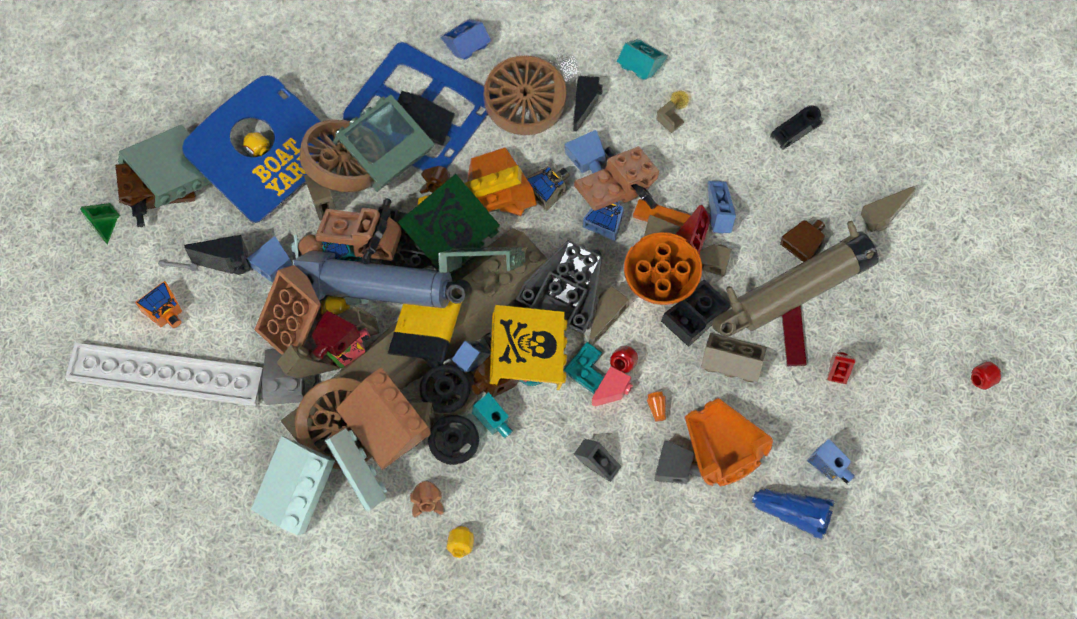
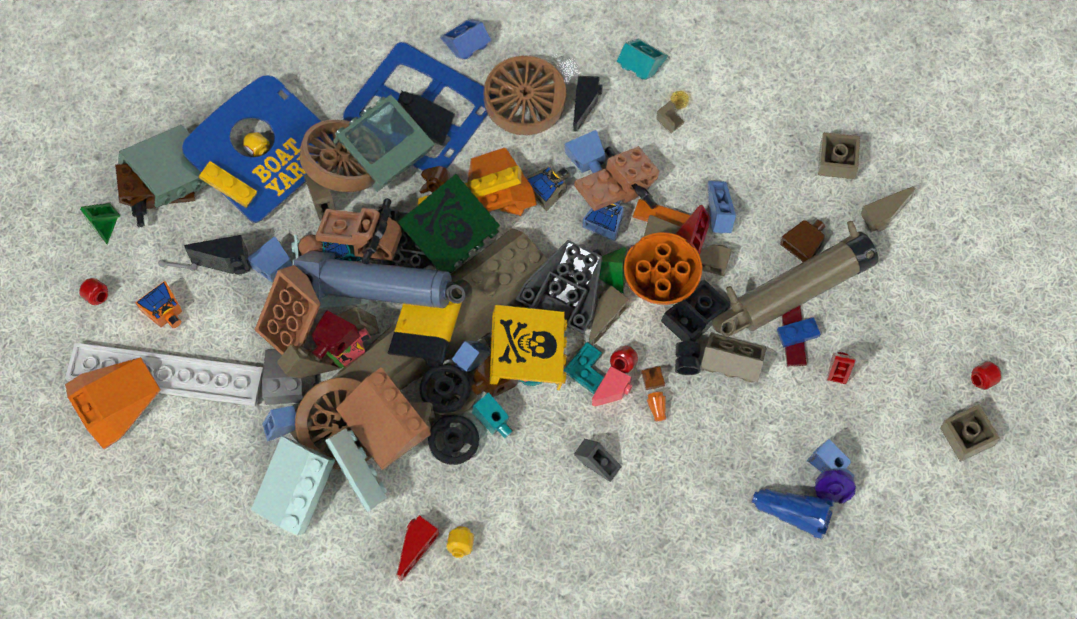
yellow head [320,296,350,315] -> none
nougat brick [410,481,444,518] -> none
sand green panel [439,246,525,273] -> none
dark grey torso [654,440,701,484] -> none
orange cone [684,398,773,486] -> none
black piece [770,105,823,150] -> none
none -> orange wedge [65,357,161,449]
none -> red head [79,278,108,305]
none -> yellow plate [199,161,257,208]
none -> medium blue slope [262,405,296,442]
none -> red slope [397,515,439,582]
none -> green slope [599,247,627,294]
none -> dark orange tile [641,366,665,390]
none -> black wheel [675,341,701,375]
none -> blue plate [777,317,821,348]
none -> dark purple tile [815,469,856,504]
none -> dark tan brick [818,132,860,179]
none -> dark tan brick [940,404,1000,462]

